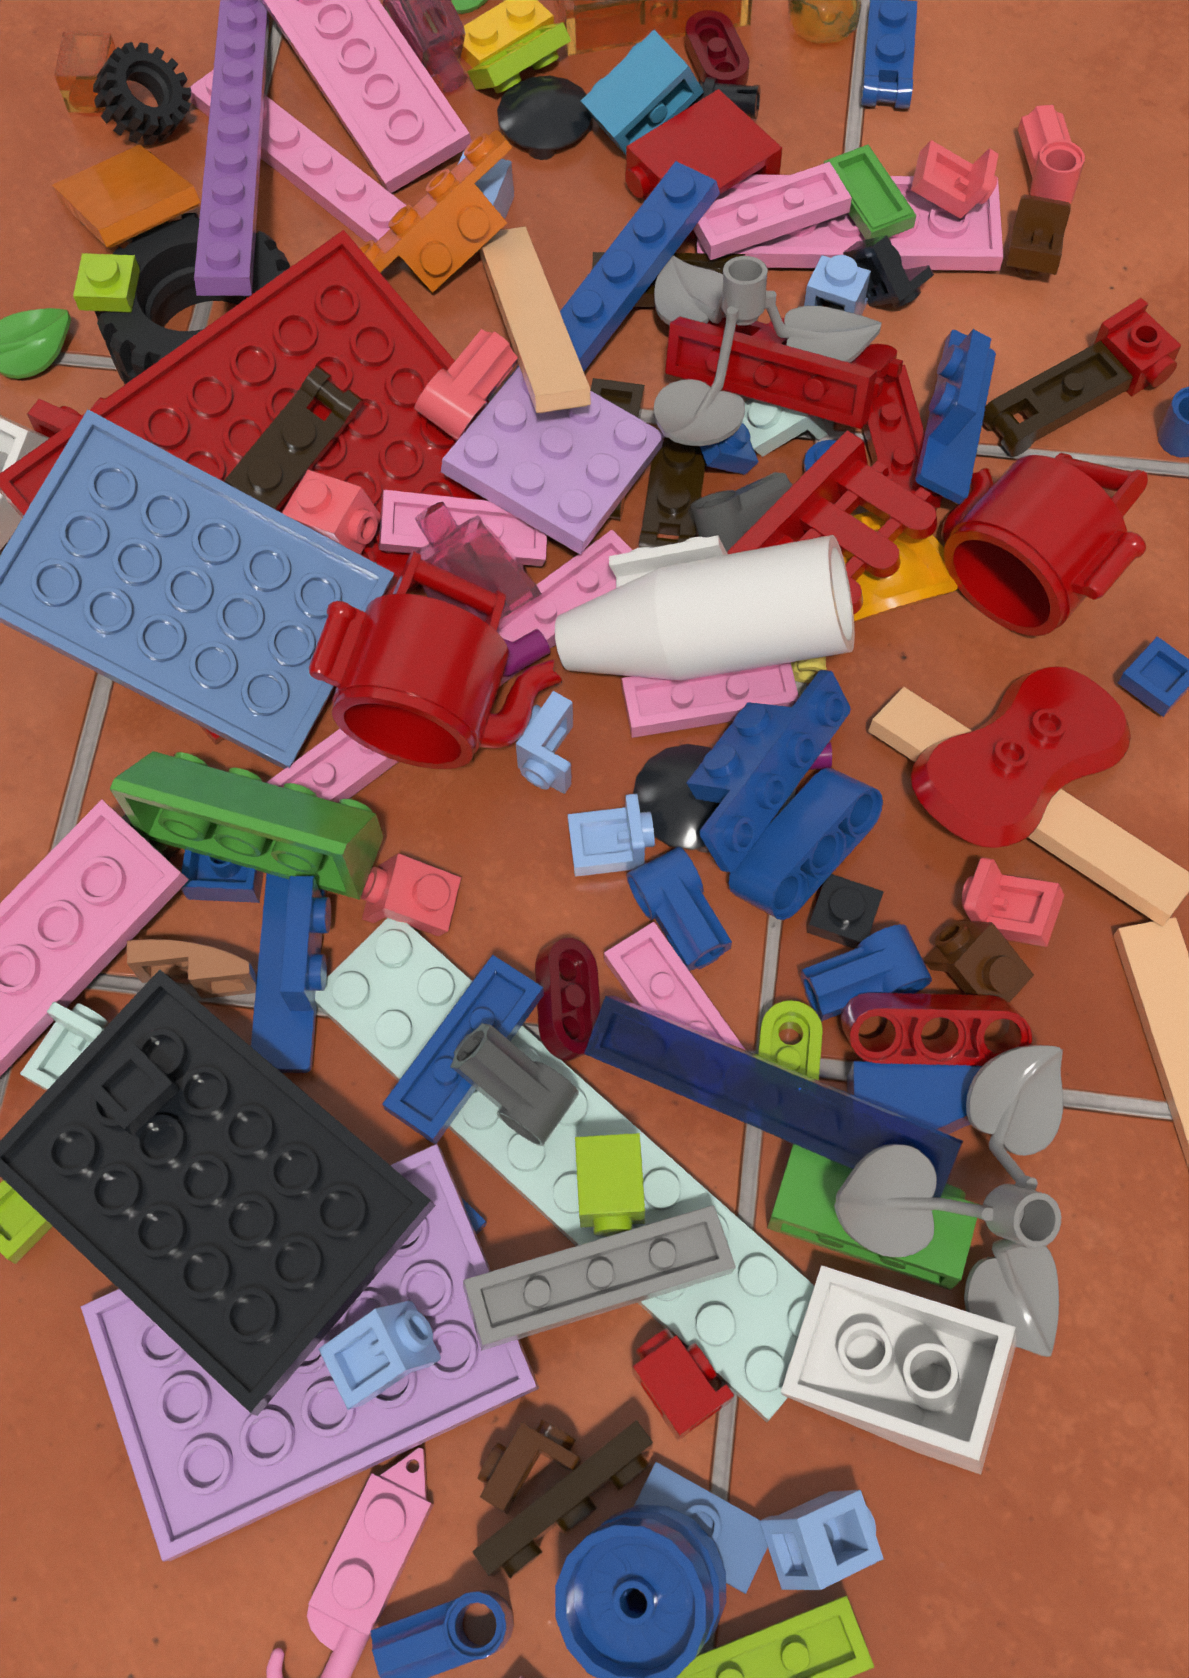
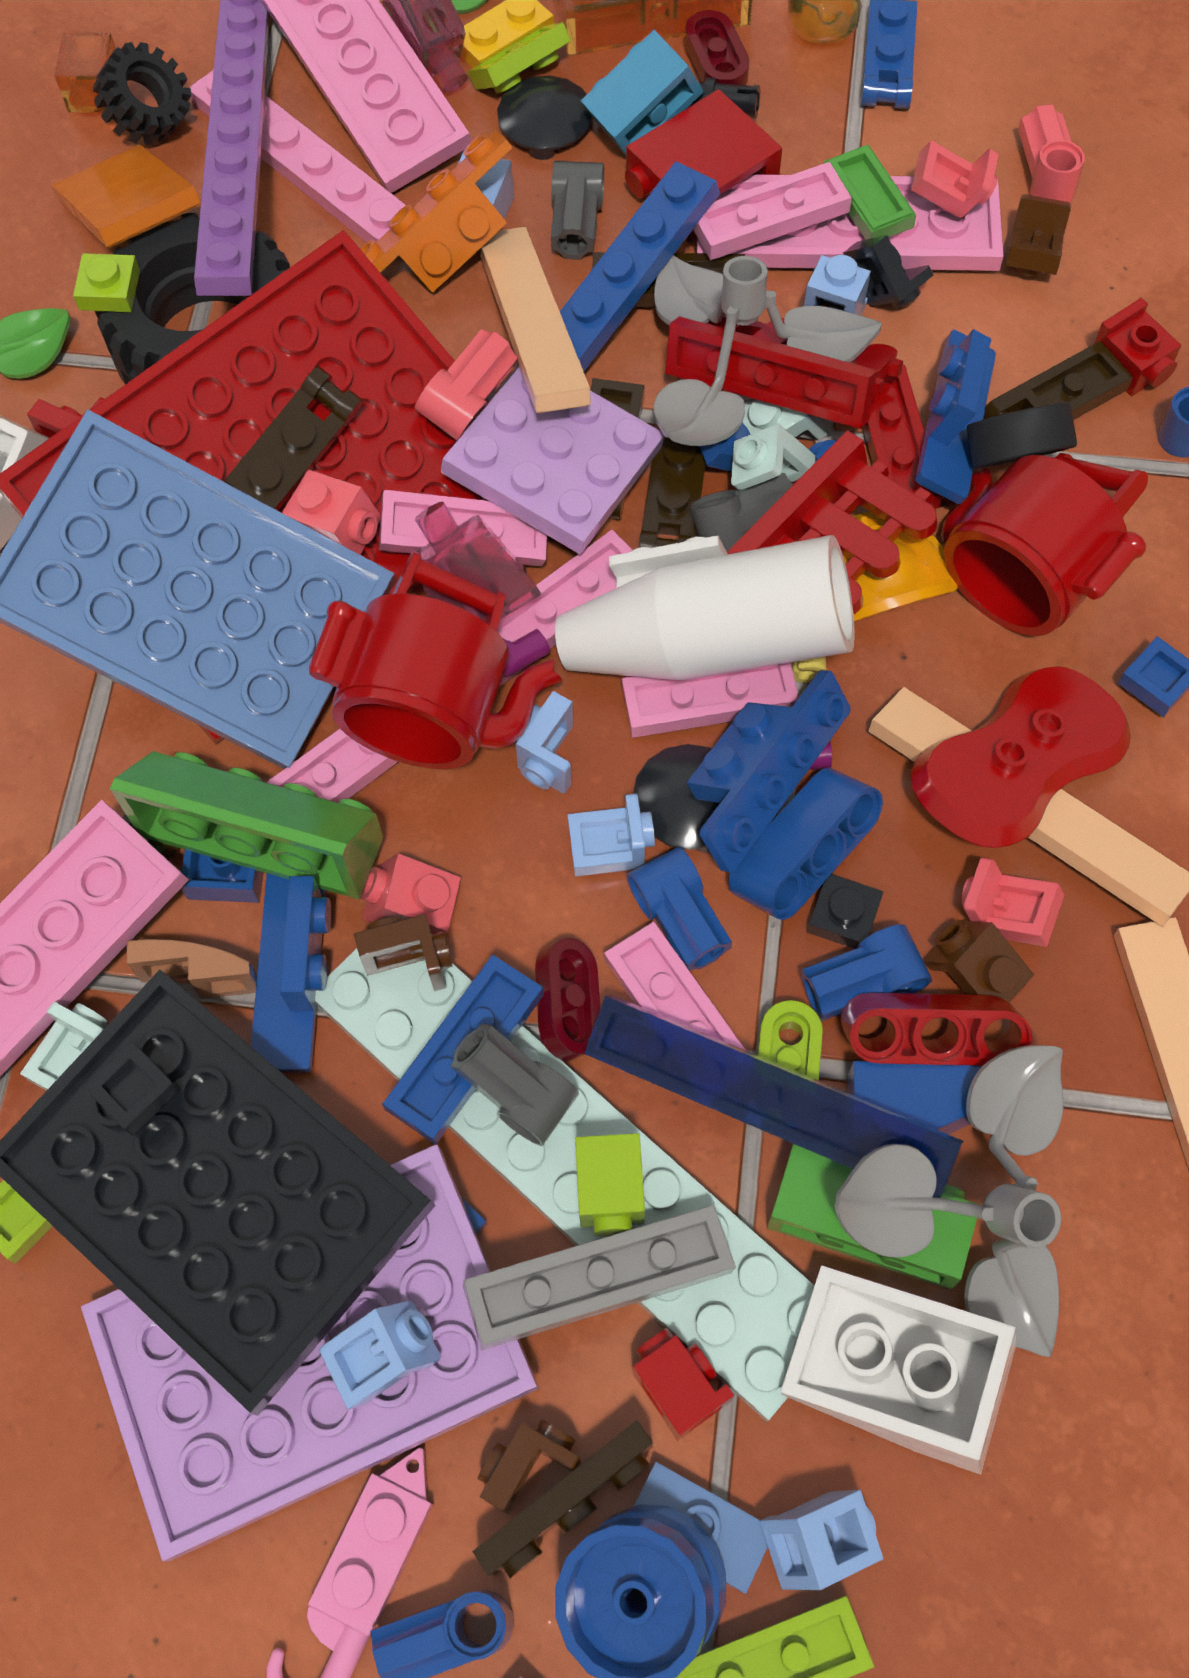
none -> reddish brown bracket [354,914,453,991]
none -> dark grey piece [551,161,604,260]
none -> light aqua bracket [731,423,815,490]
none -> black tyre [967,402,1077,469]

